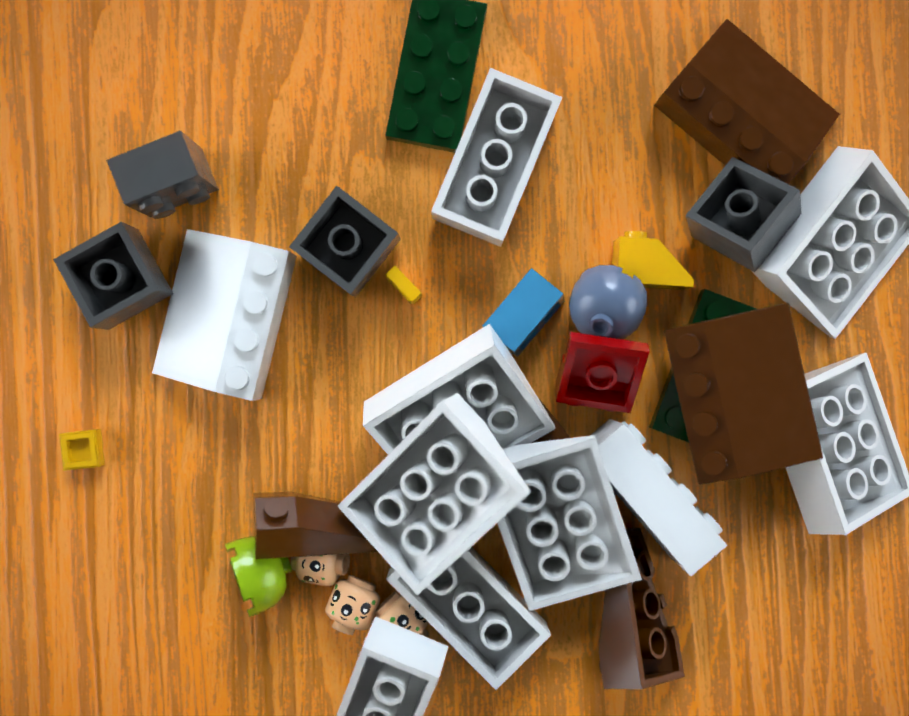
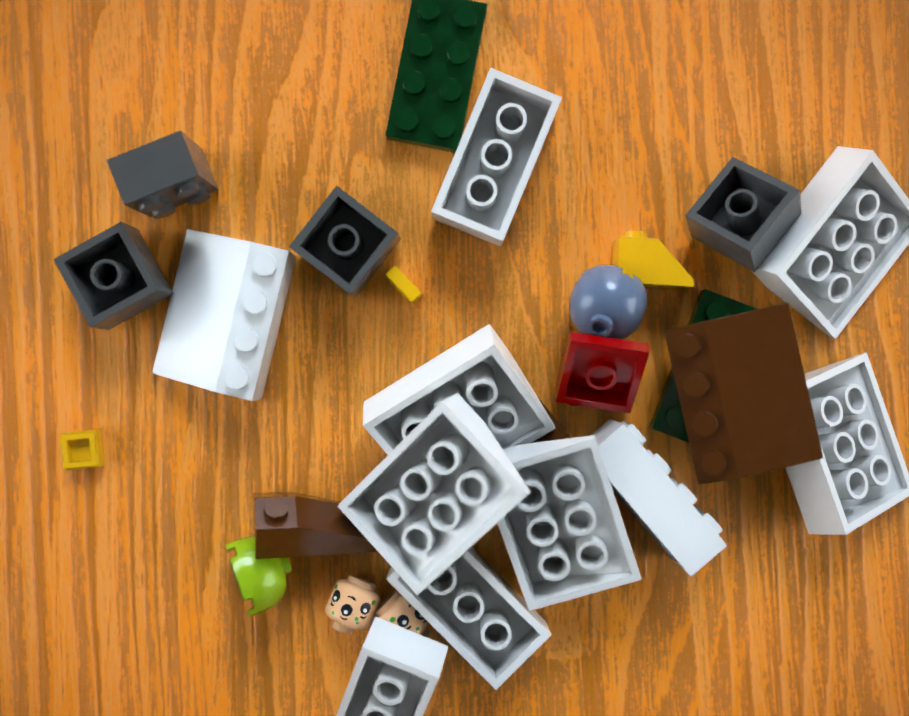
light nougat head [291,554,350,586] -> none
dark azure hinge [482,268,565,357] -> none
reddish brown wedge [598,528,685,689] -> none
reddish brown slope [654,19,840,184] -> none

